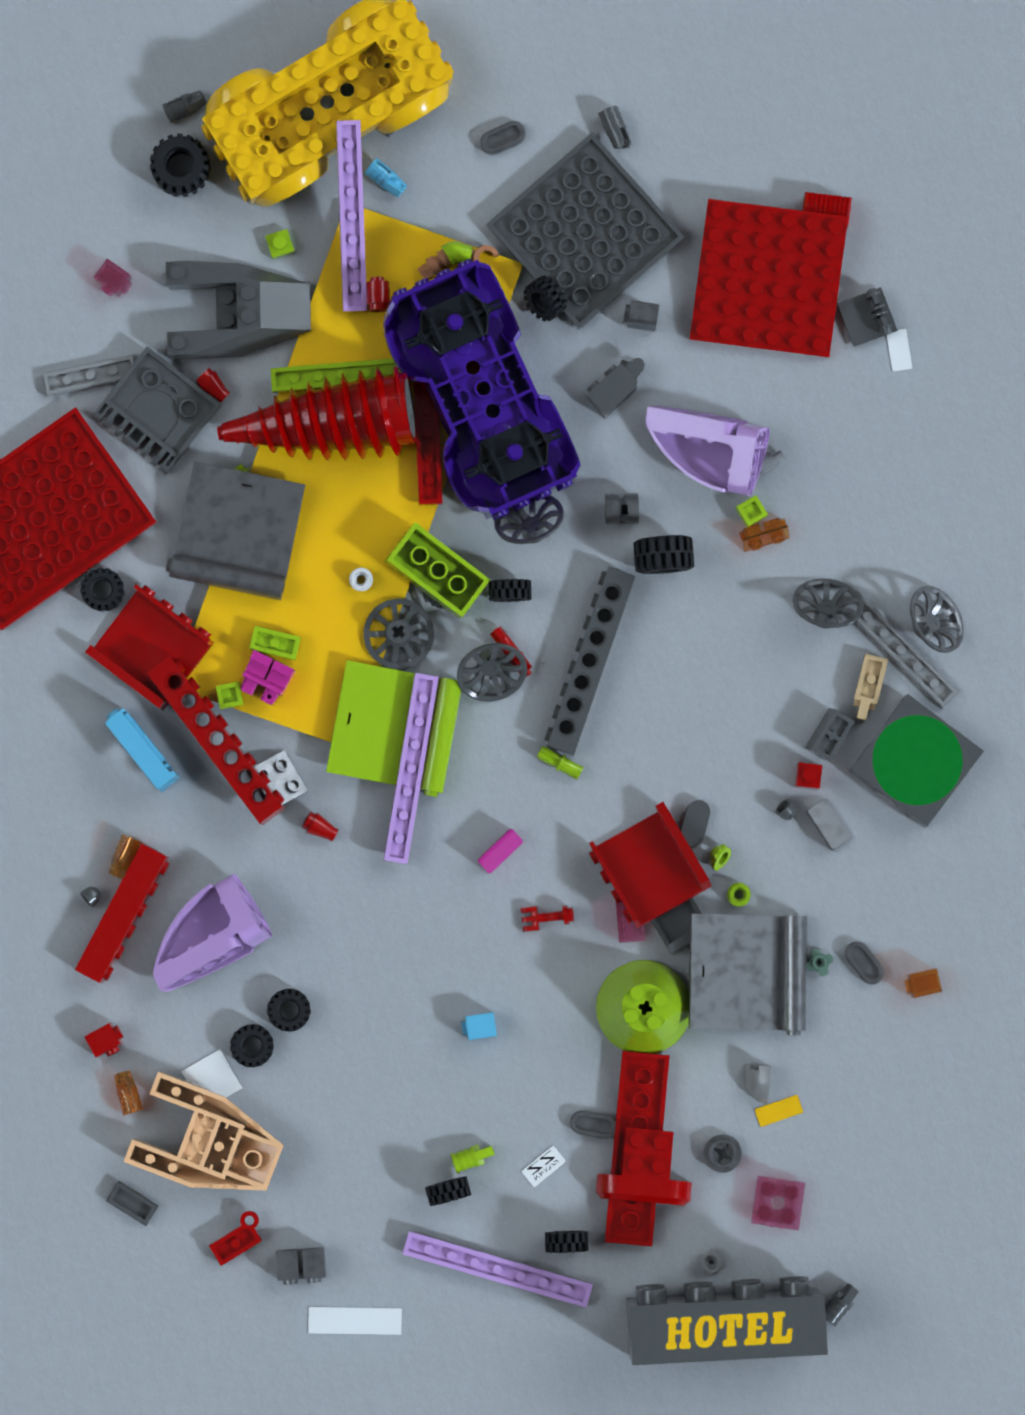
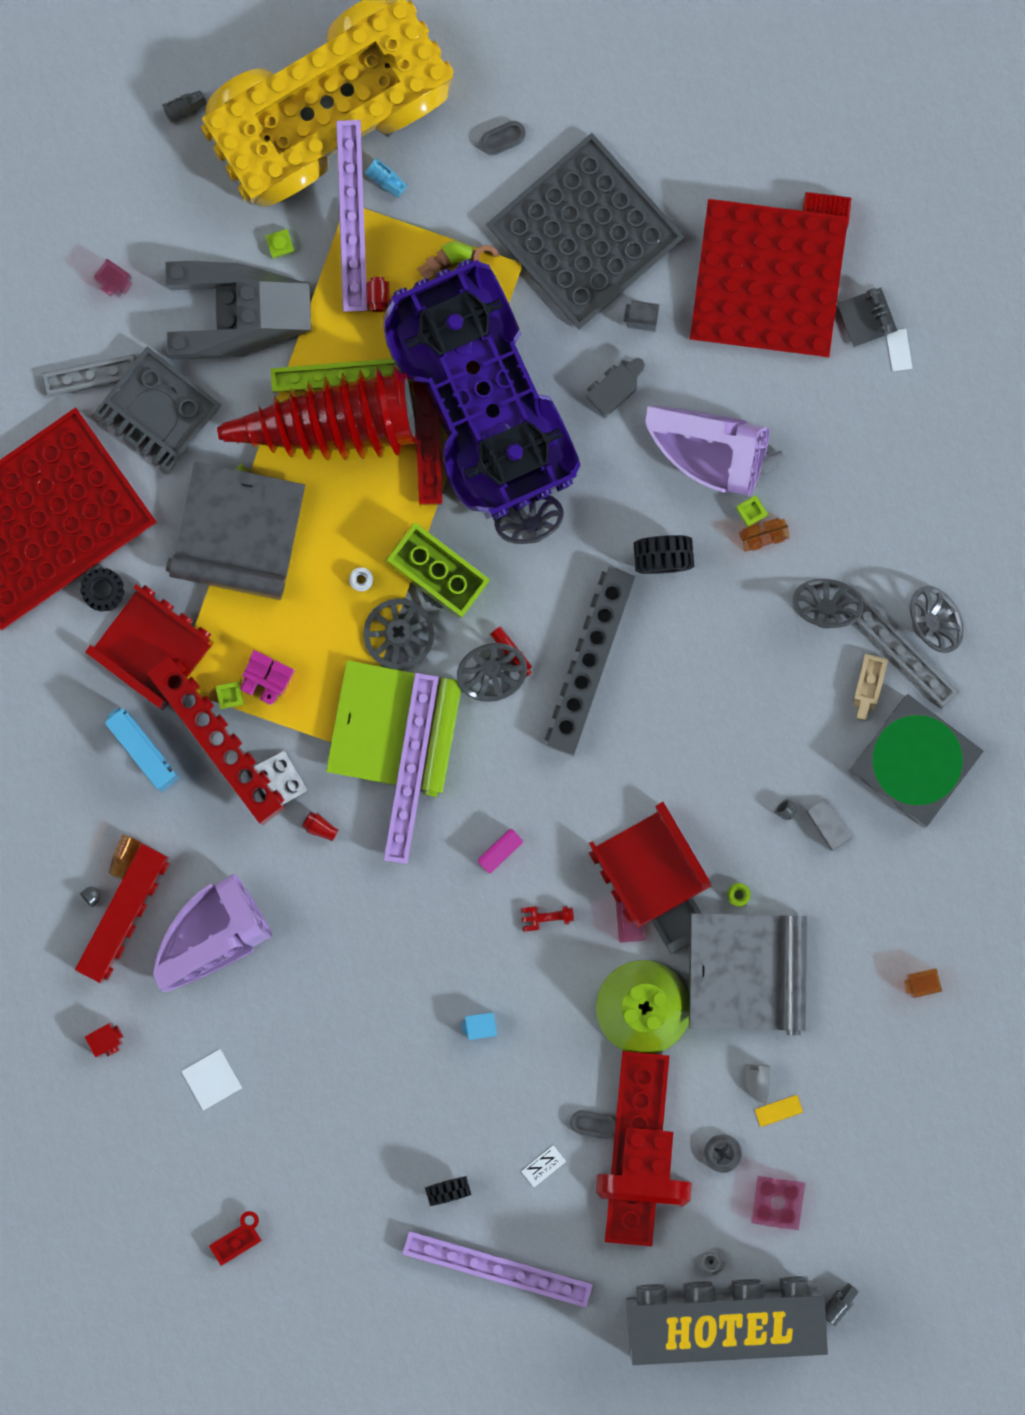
dark grey tile [106,1181,159,1226] -> none
clear orange hinge [114,1070,144,1116] -> none
light nougat wedge [123,1071,284,1191] -> none
black tyre [150,133,211,197] -> none
red cone [196,368,230,403] -> none
black tyre [230,1024,274,1068] -> none
lime plate [249,626,301,661] -> none
black tyre [267,989,311,1032] -> none
flat silver piece [276,1247,327,1285] -> none
white sticker [308,1307,402,1335] -> none
lime hinge [450,1144,495,1174] -> none
black tyre [489,579,532,602] -> none
black tyre [523,275,568,322] -> none
lime axle [537,746,584,780] -> none
black tyre [545,1230,589,1253] -> none
dark grey hinge [598,106,631,149] -> none
flat silver wheel [605,493,639,524] -> none
dark grey tile [681,800,710,847] -> none
lime animal [709,844,731,871] -> none
red brick [794,762,823,790] -> none
dark grey hinge [805,708,855,762] -> none
sand green plate [807,949,833,976] -> none
flat silver tile [845,942,884,984] -> none

